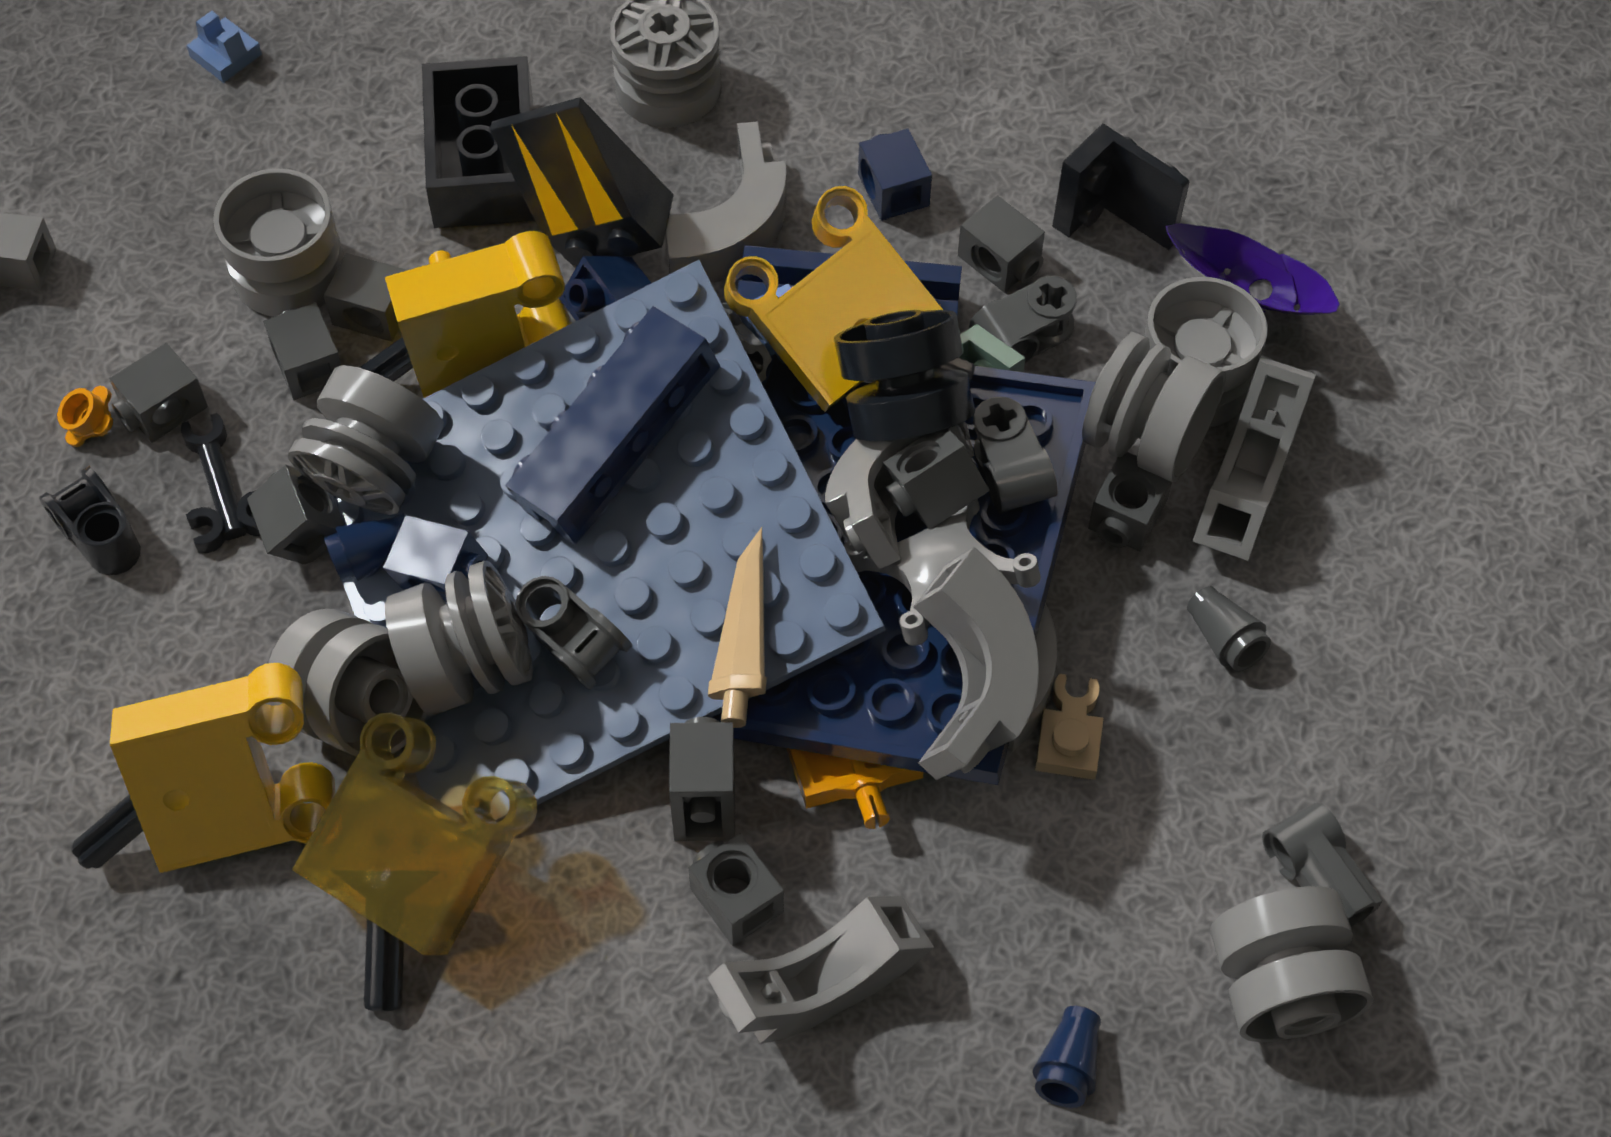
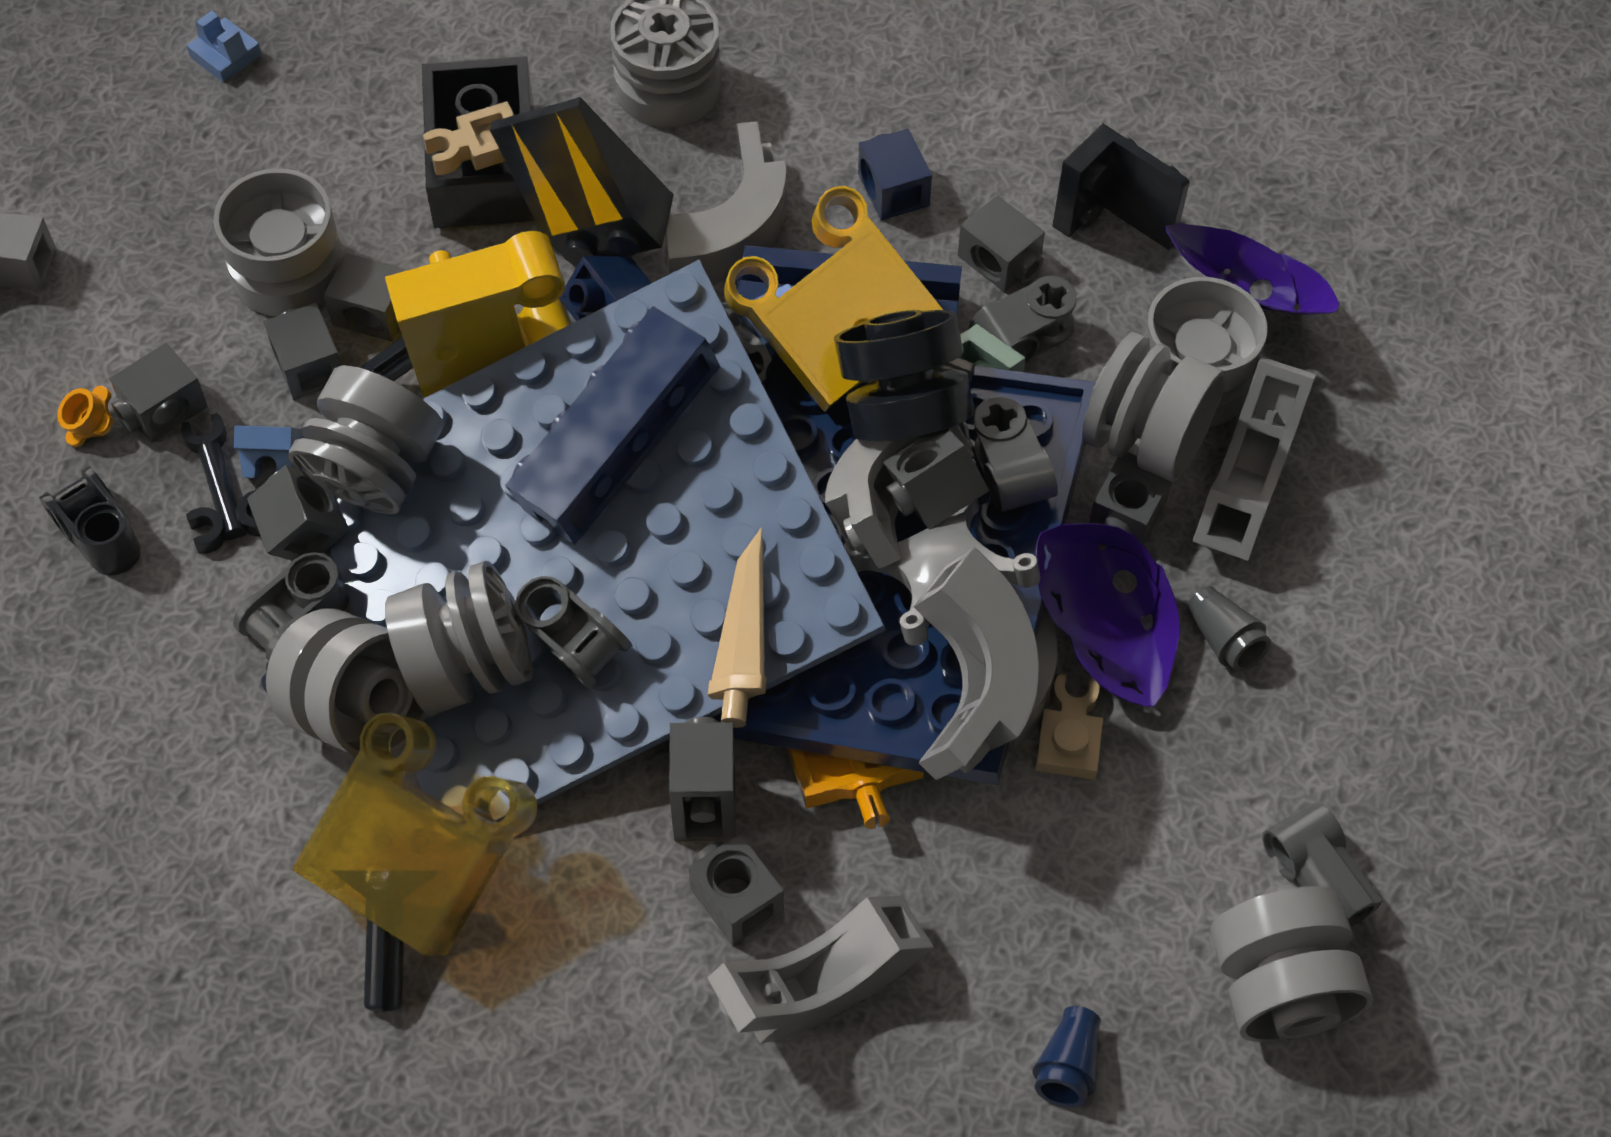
yellow piece [71,663,337,873] -> none
dark blue cone [324,513,405,581] -> none
brick [383,515,488,603] -> none
none -> dark grey piece [233,552,349,660]
none -> medium blue tile [234,425,304,478]
none -> tan plate [423,101,514,175]
none -> dark purple piece [1036,523,1180,707]

